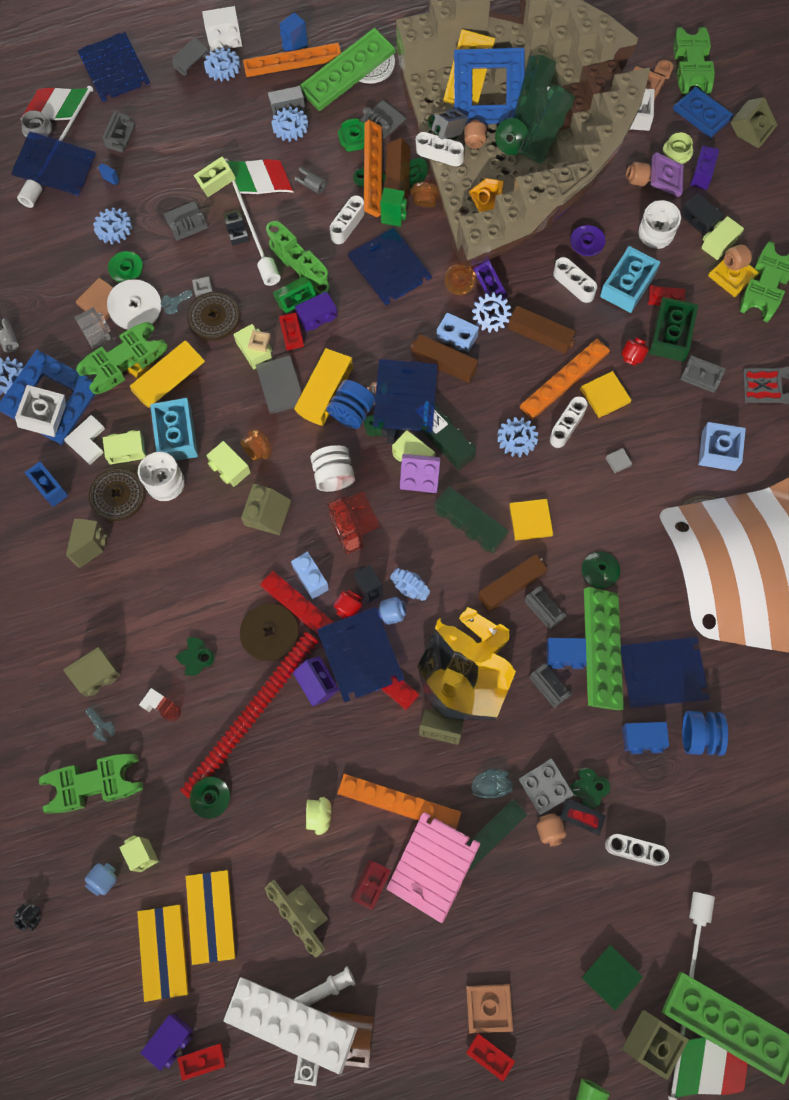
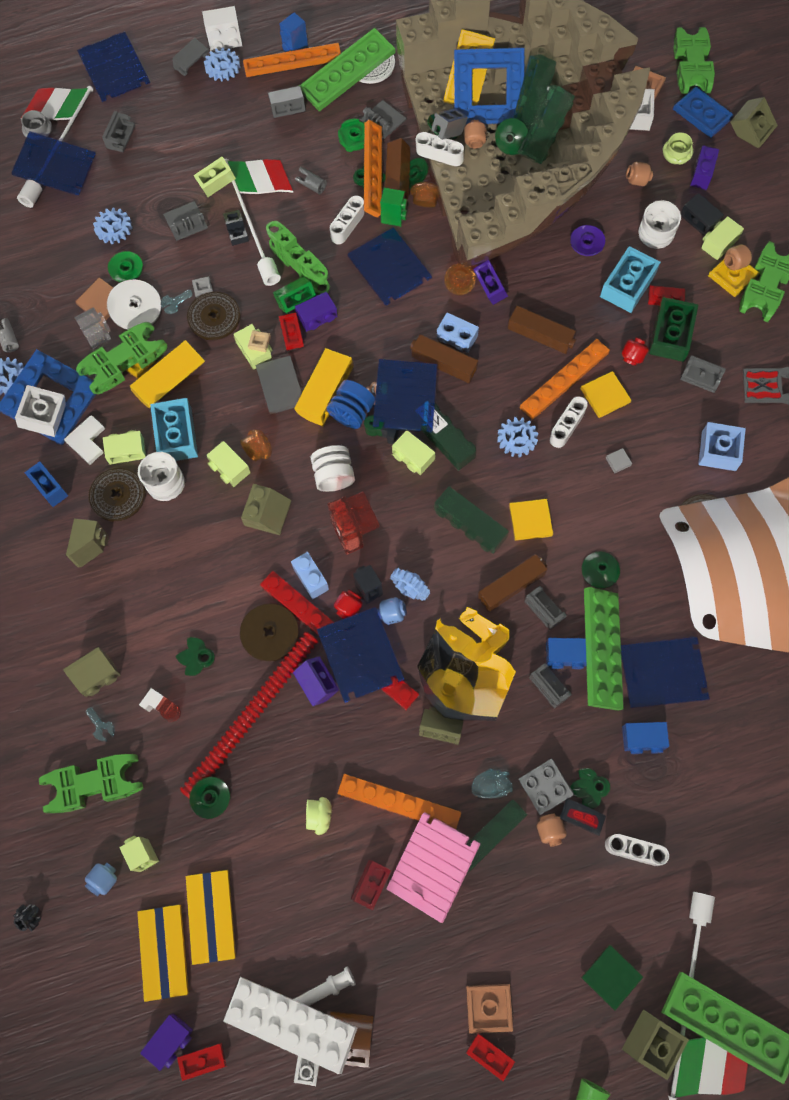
blue tile [98,163,119,185] -> none
olive bracket [265,879,328,958] -> none
light blue gear [272,107,308,142] -> none
medium lavender plate [400,454,440,493] -> none
light orange slope [469,178,504,212] -> none
light blue gear [472,292,511,332] -> none
white beam [553,257,597,303] -> none
medium lavender plate [651,152,683,197] -> none
nougat tile [654,60,673,79] -> none
blue wheel [682,711,728,756] -> none

